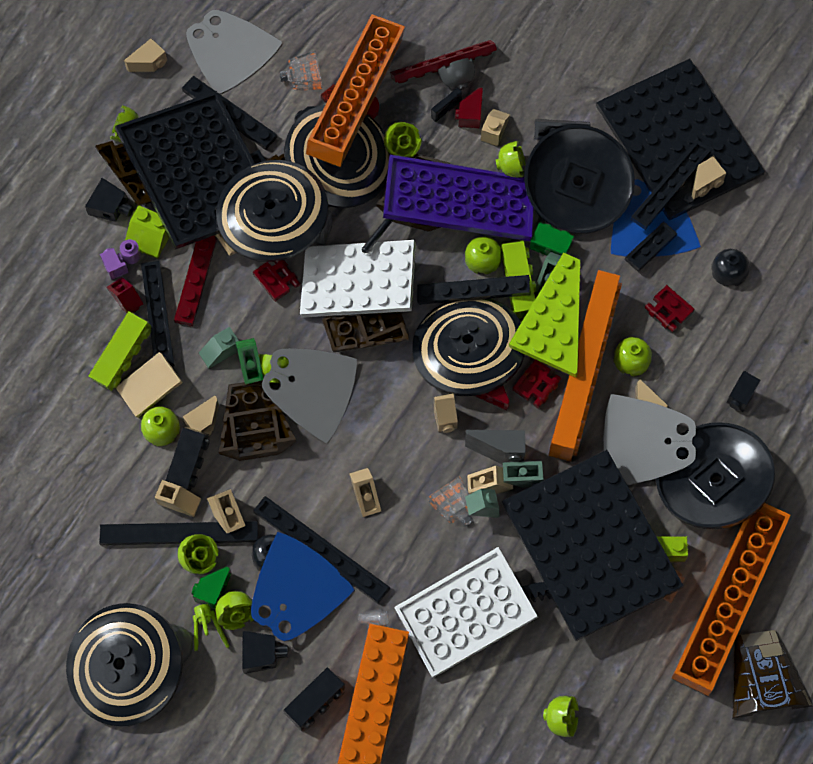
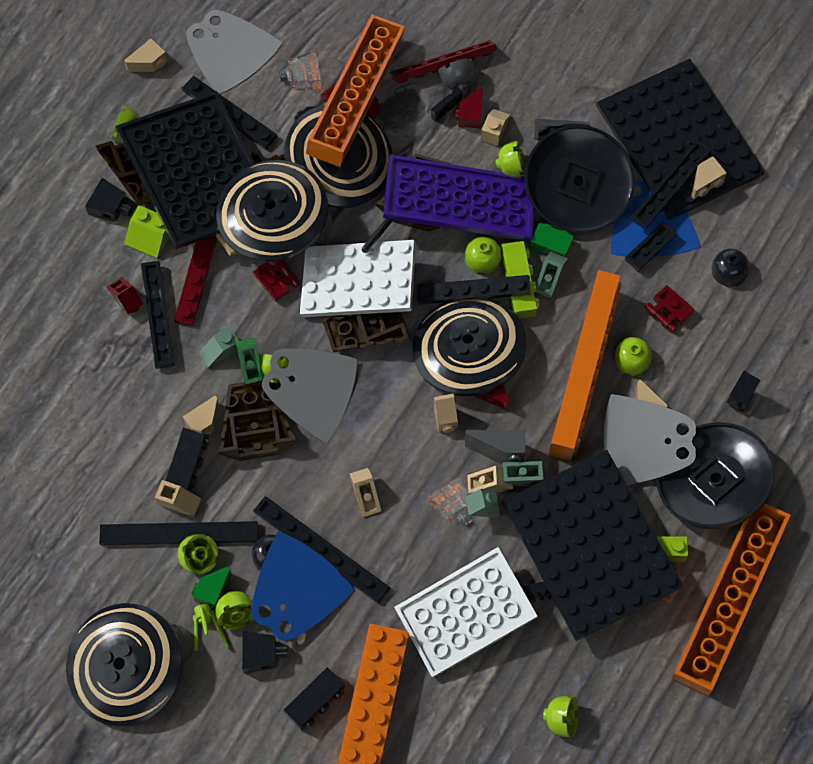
lime brick [88,311,152,391] -> none
medium lavender brick [100,248,128,280] -> none
tan tile [116,352,183,418] -> none
medium lavender brick [120,239,141,264] -> none
lime cylinder [141,406,180,446] -> none
tan slope [207,489,245,533] -> none
clear cone [358,609,389,627] -> none
lime cylinder [384,122,421,158] -> none
lime wing [509,252,581,378] -> none
dark red plate [513,359,561,408] -> none
wedge [732,630,813,719] -> none

